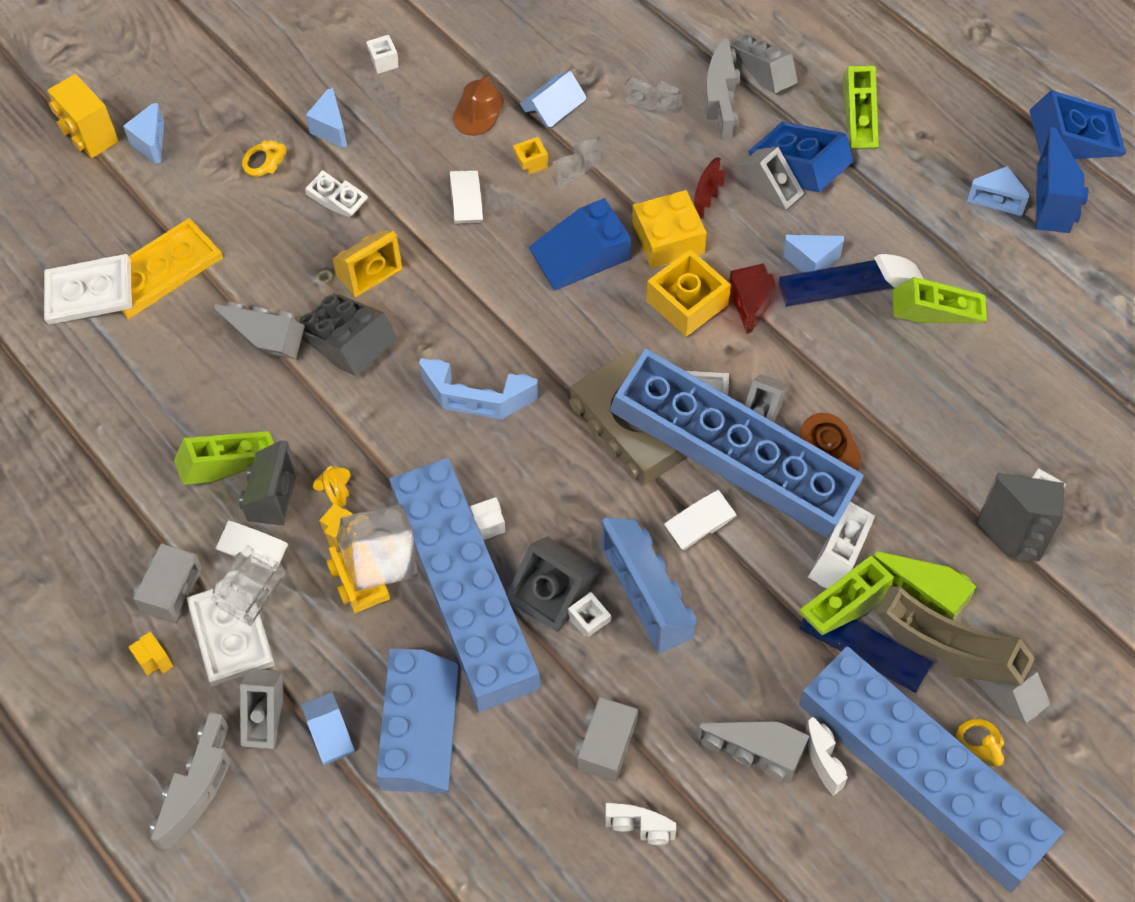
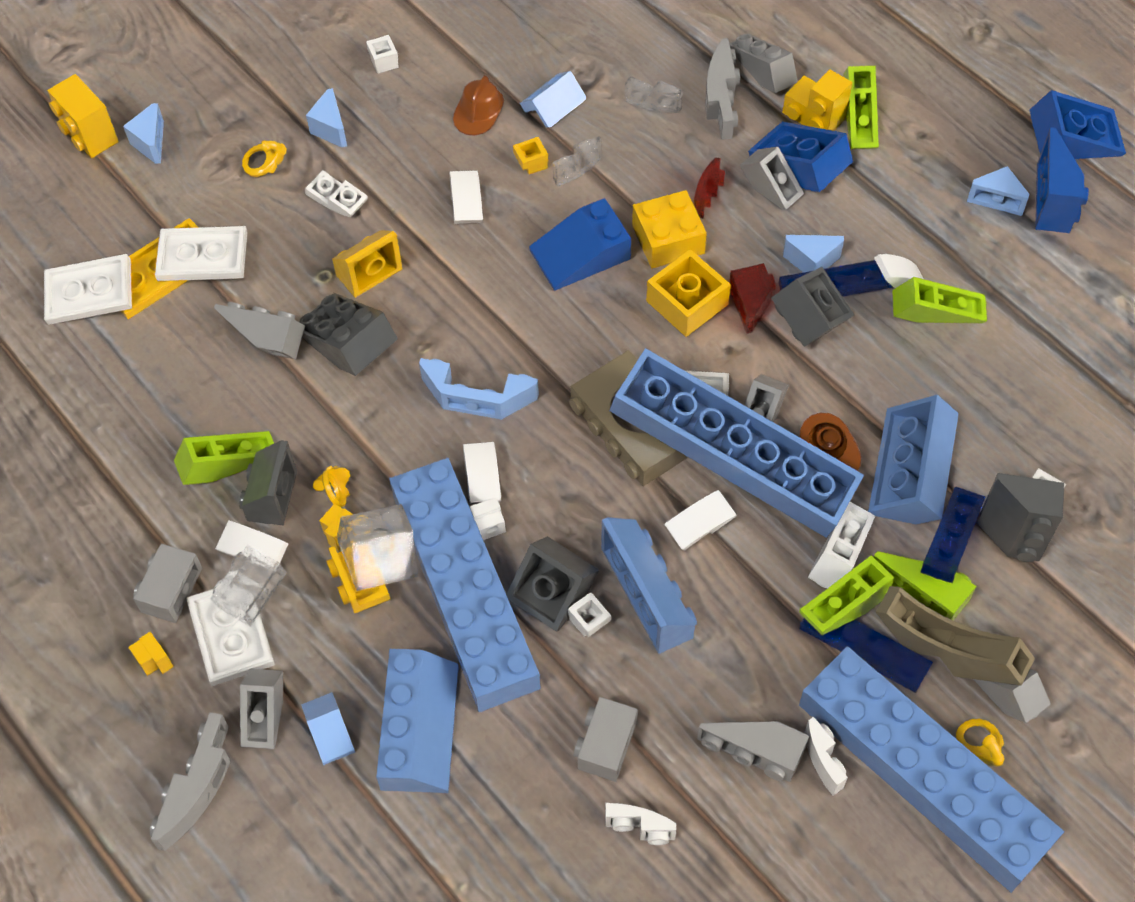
none -> white tile [155,226,247,281]
none -> white slope [463,442,501,504]
none -> dark grey slope [771,267,854,347]
none -> yellow brick [782,69,853,131]
none -> medium blue slope [868,395,959,525]
none -> clear blue plate [920,487,986,583]

